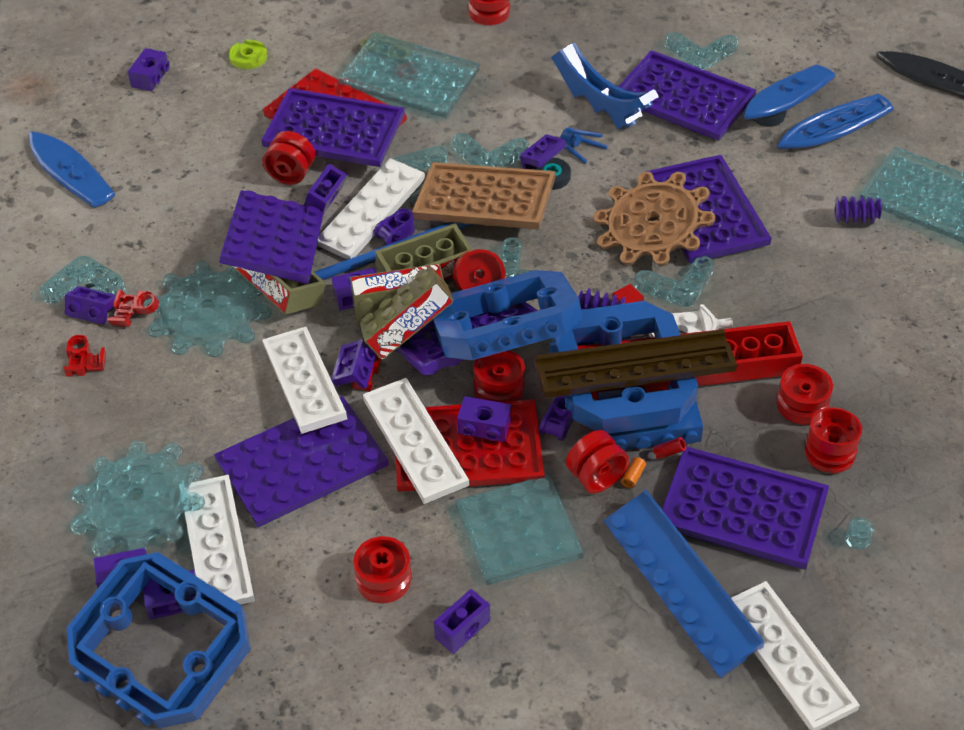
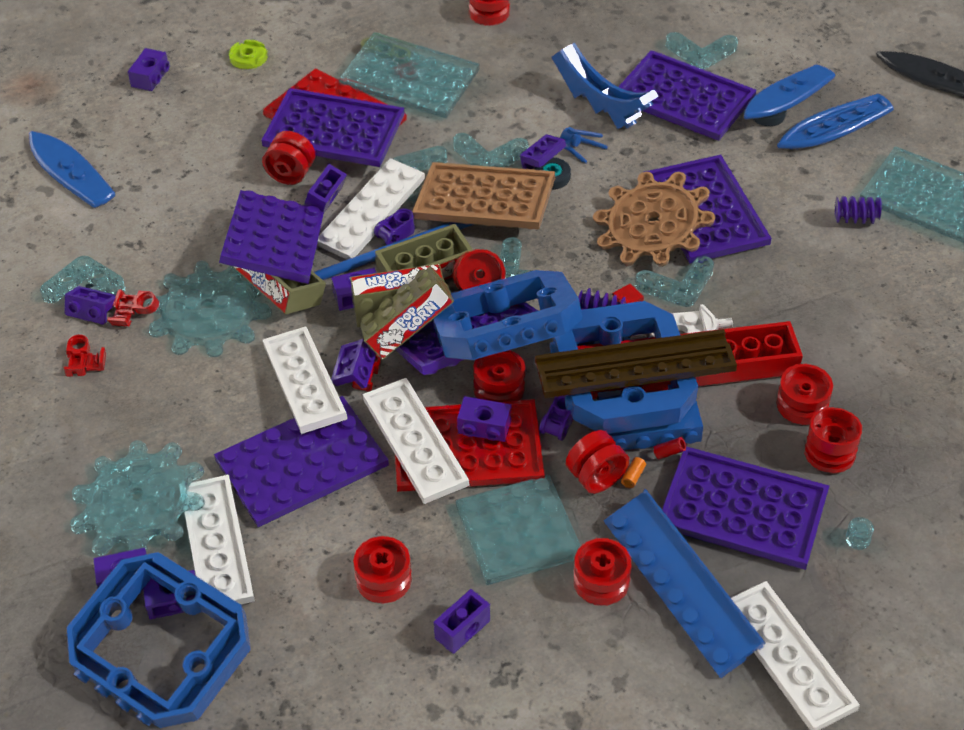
none -> red wheel [573,538,631,606]

